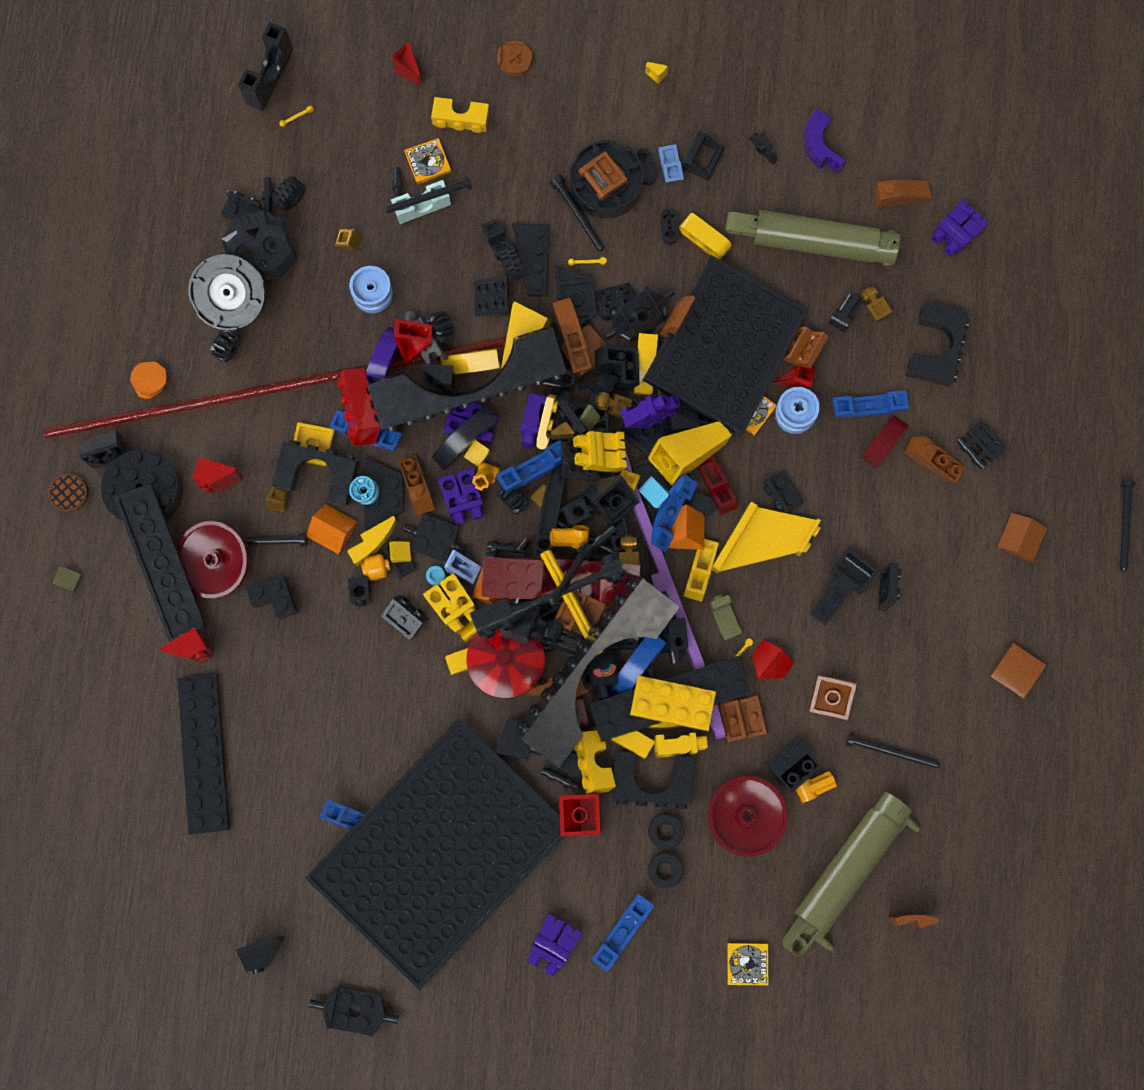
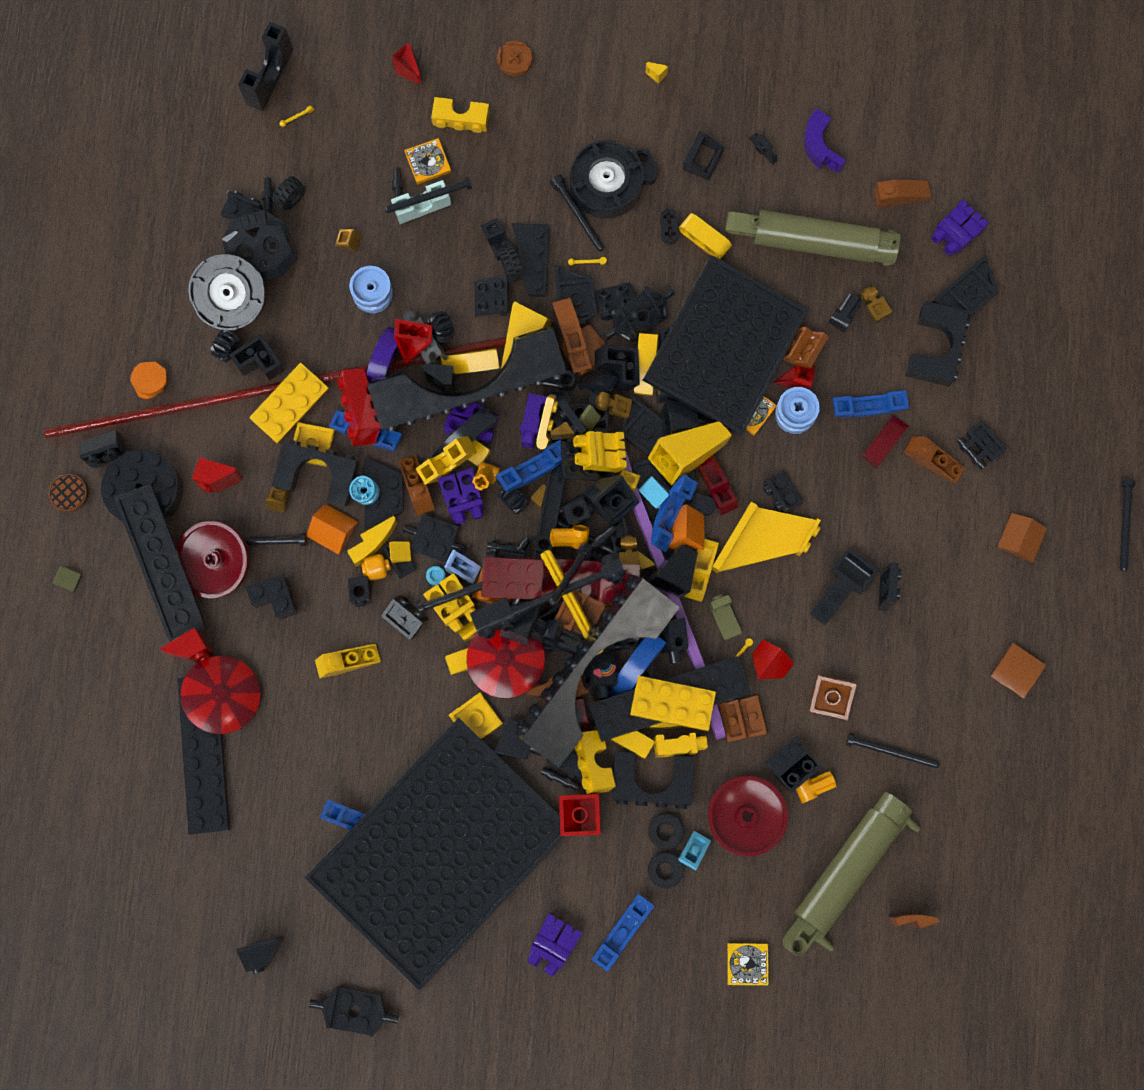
dark orange plate [578,151,627,201] -> none
dark purple hips [620,395,680,428] -> none
medium blue slope [658,144,684,183] -> none
dark orange slope [660,296,695,338] -> none
none -> dish [180,656,261,735]
none -> black brick [229,334,285,381]
none -> yellow plate [249,362,329,444]
none -> yellow slope [315,644,381,679]
none -> yellow arch [416,436,477,485]
none -> black bar [416,582,482,615]
none -> yellow tile [449,692,503,740]
none -> yellow slope [636,551,655,573]
none -> black slope [648,544,698,598]
none -> medium azure slope [678,831,711,870]
none -> black wing [932,255,999,318]

